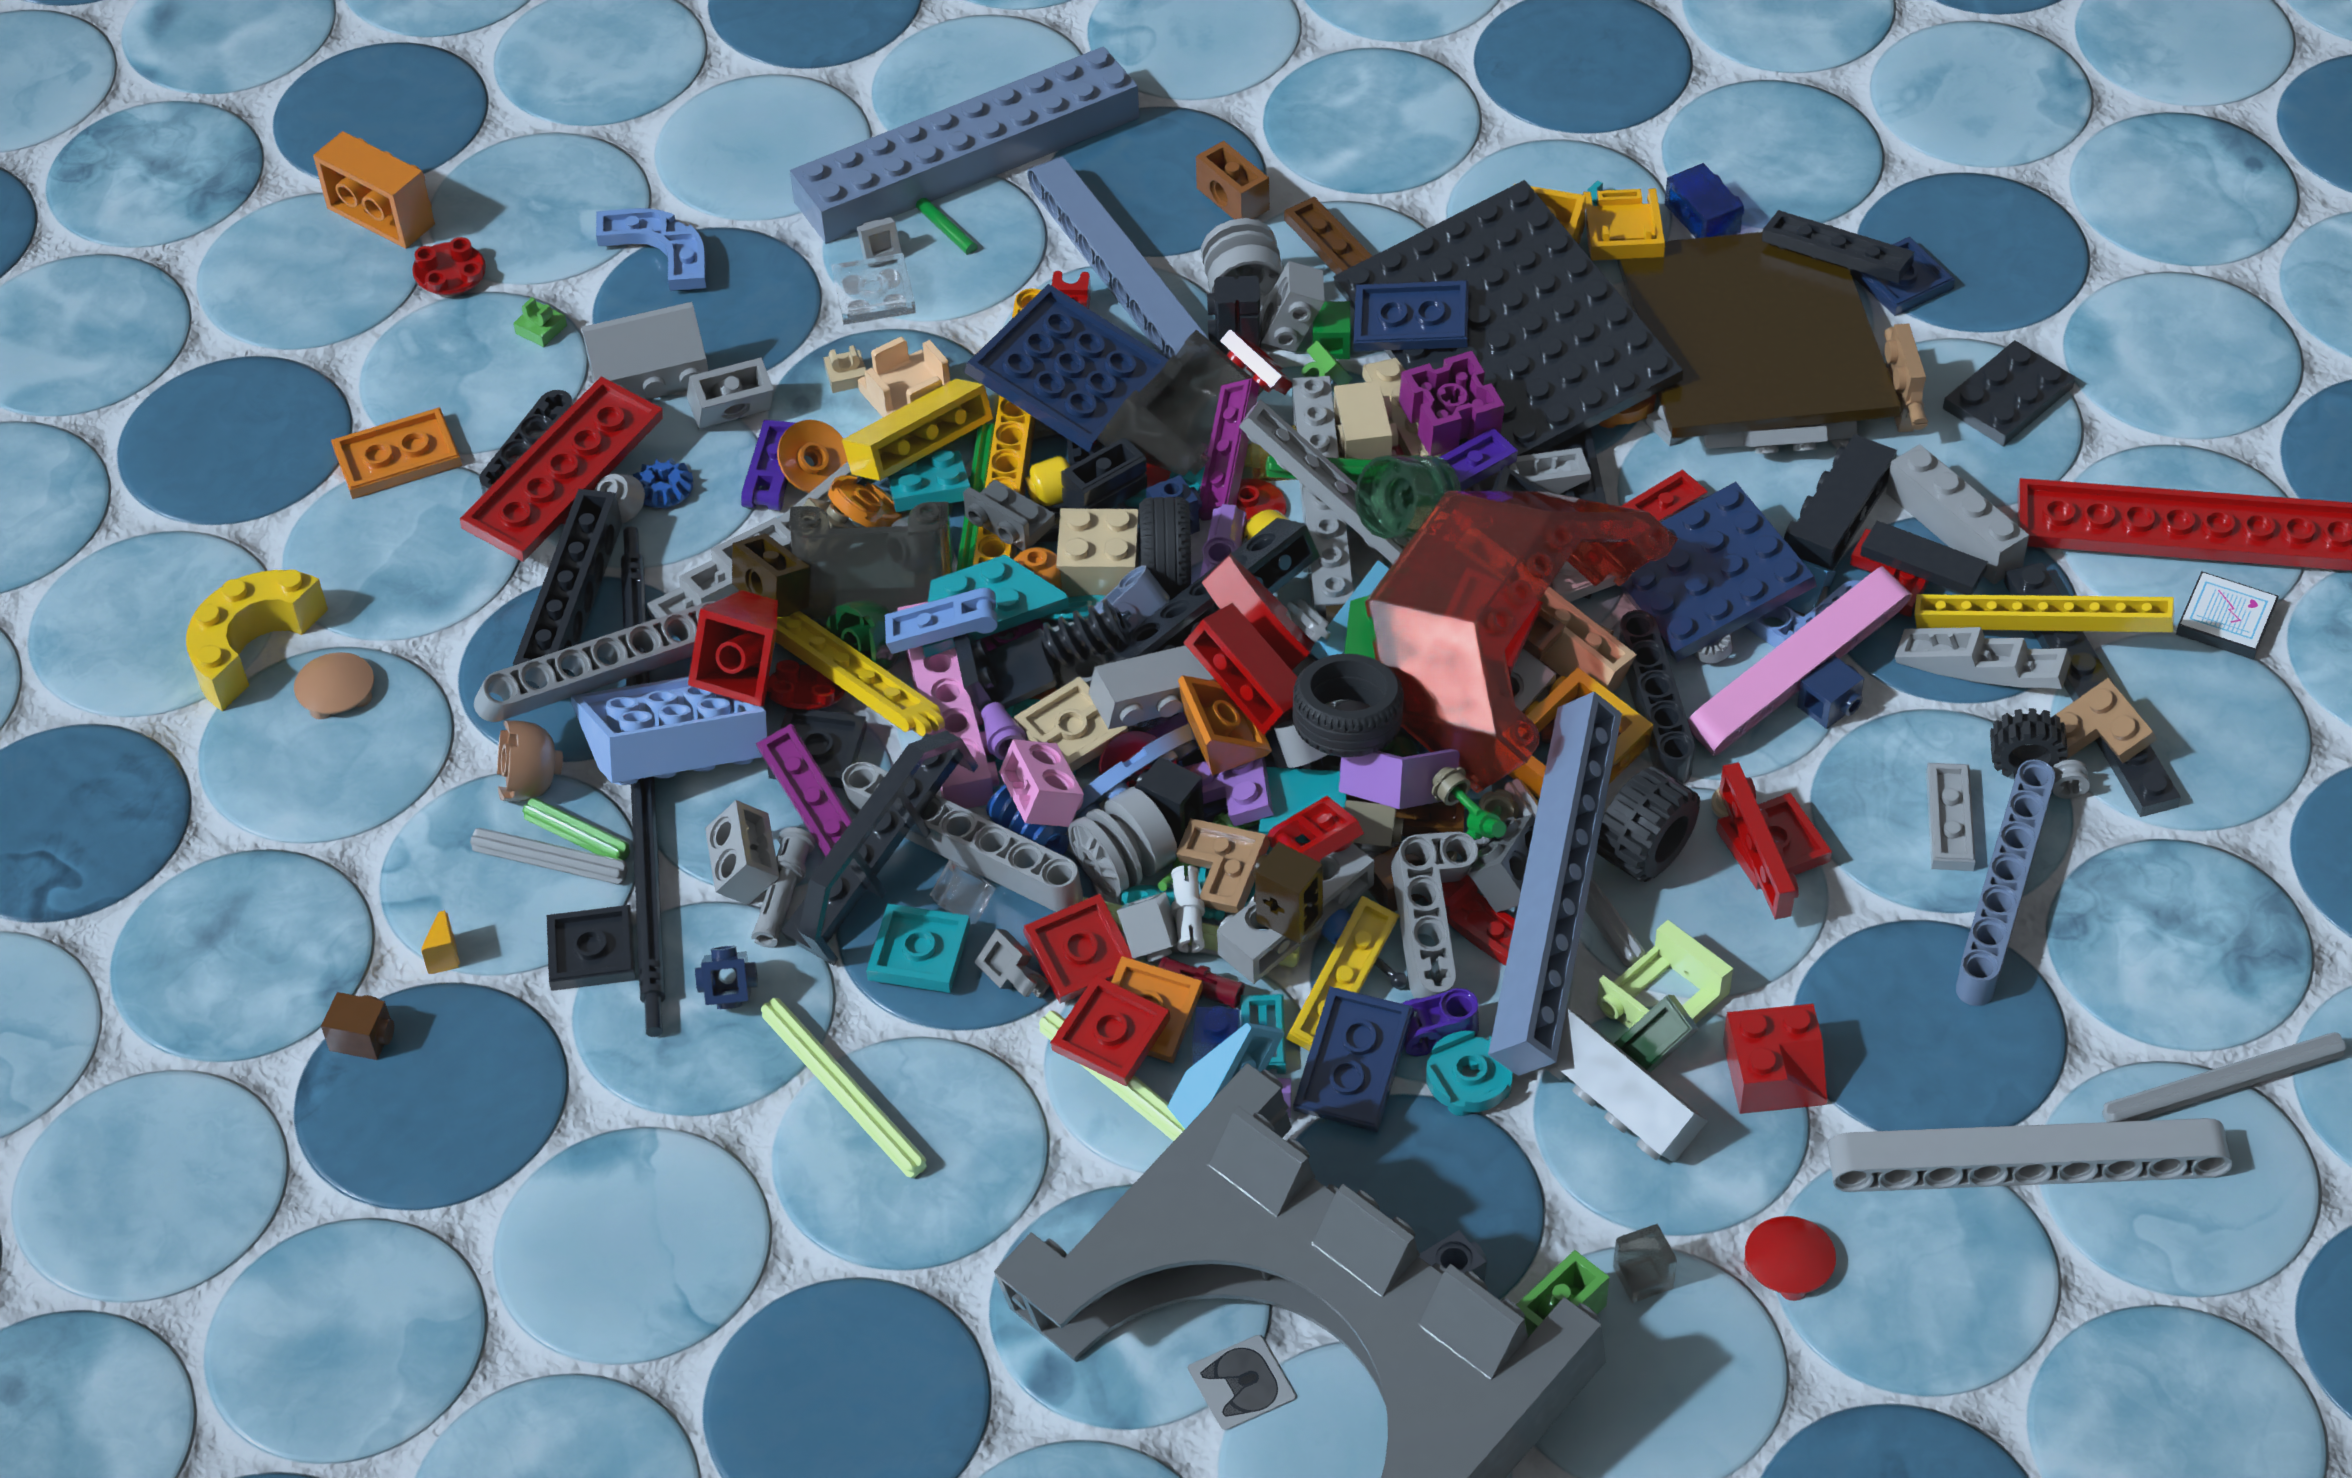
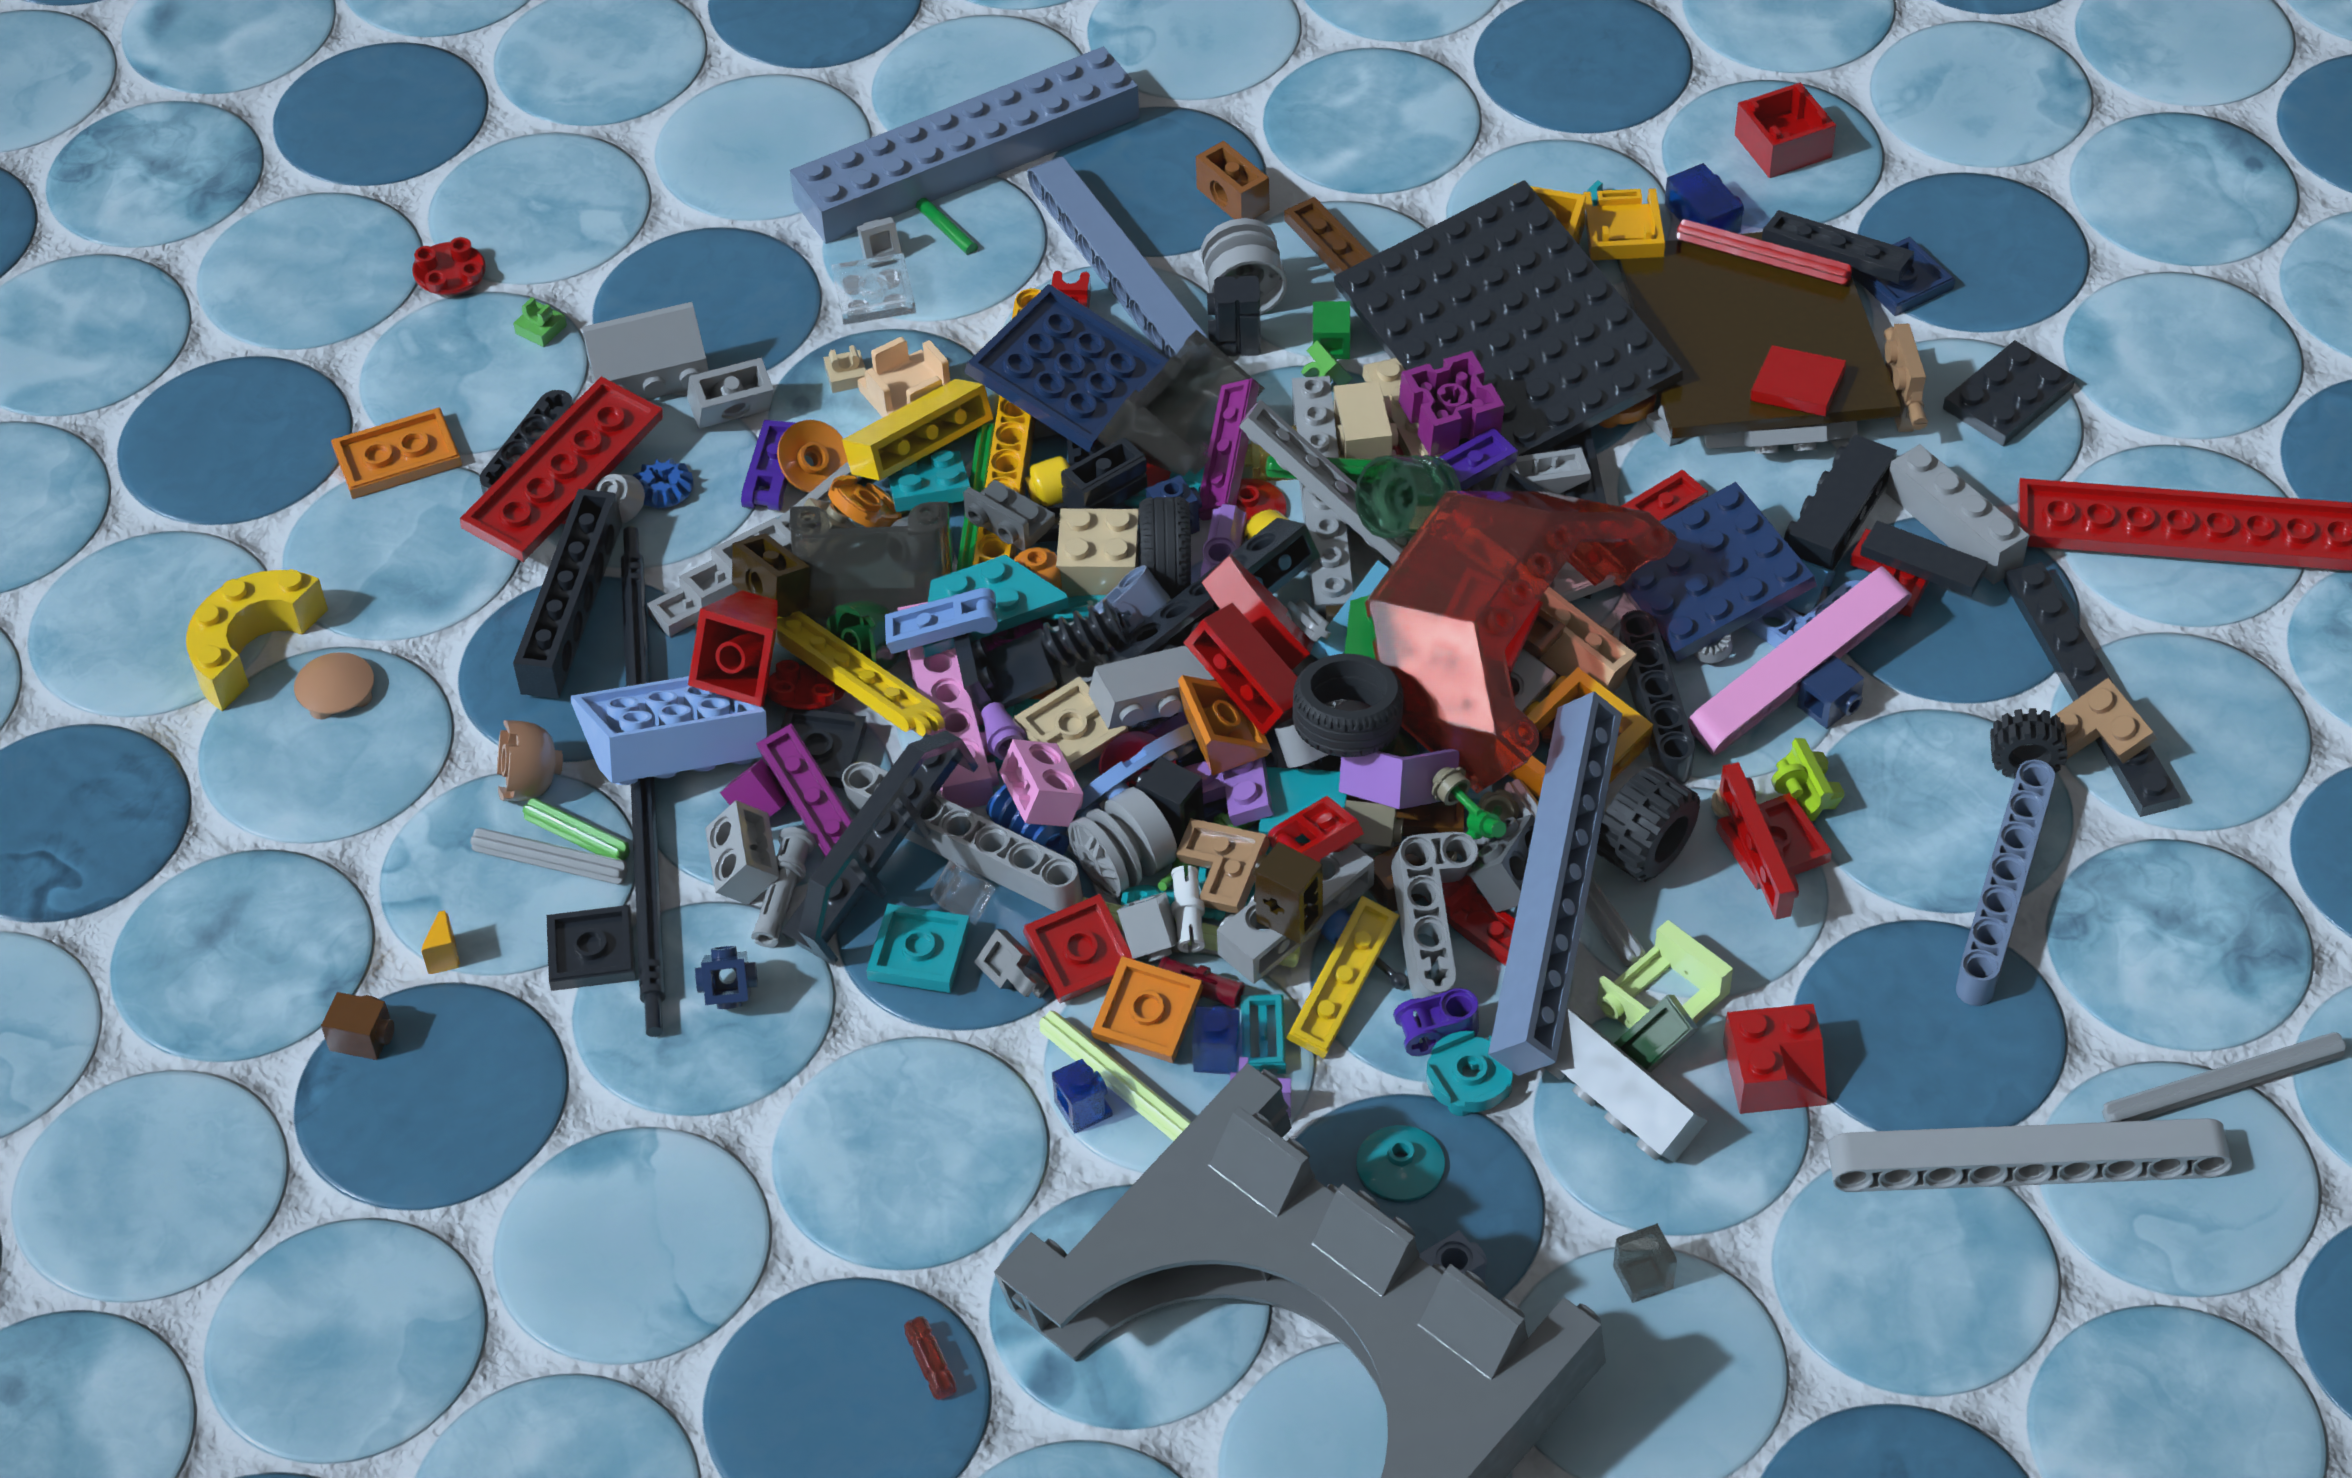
orange brick [313,131,435,249] -> none
light grey beam [474,601,715,722] -> none
medium blue plate [596,208,706,291] -> none
yellowish green axle [761,998,927,1178] -> none
red plate [1050,975,1171,1087] -> none
medium azure slope [1167,1023,1285,1129] -> none
sticker [1187,1335,1296,1430] -> none
plate [1220,330,1292,395] -> none
light grey brick [1260,261,1325,352] -> none
dark blue tile [1293,986,1414,1132] -> none
dark blue tile [1353,280,1469,352] -> none
bright green brick [1516,1250,1610,1337] -> none
red dish [1744,1216,1836,1301] -> none
light grey slope [1895,627,2071,689] -> none
yellow piece [1915,594,2175,632] -> none
light grey tile [1926,763,1976,871] -> none
light grey bush [2052,760,2090,799] -> none
white tile [2176,571,2279,660] -> none
none -> magenta panel [720,759,789,817]
none -> clear red axle [904,1316,957,1400]
none -> clear blue brick [1051,1058,1113,1134]
none -> teal dish [1356,1125,1445,1202]
none -> axle [1677,219,1852,285]
none -> red container [1735,82,1836,178]
none -> red tile [1750,345,1846,416]
none -> lime hips [1771,738,1845,821]

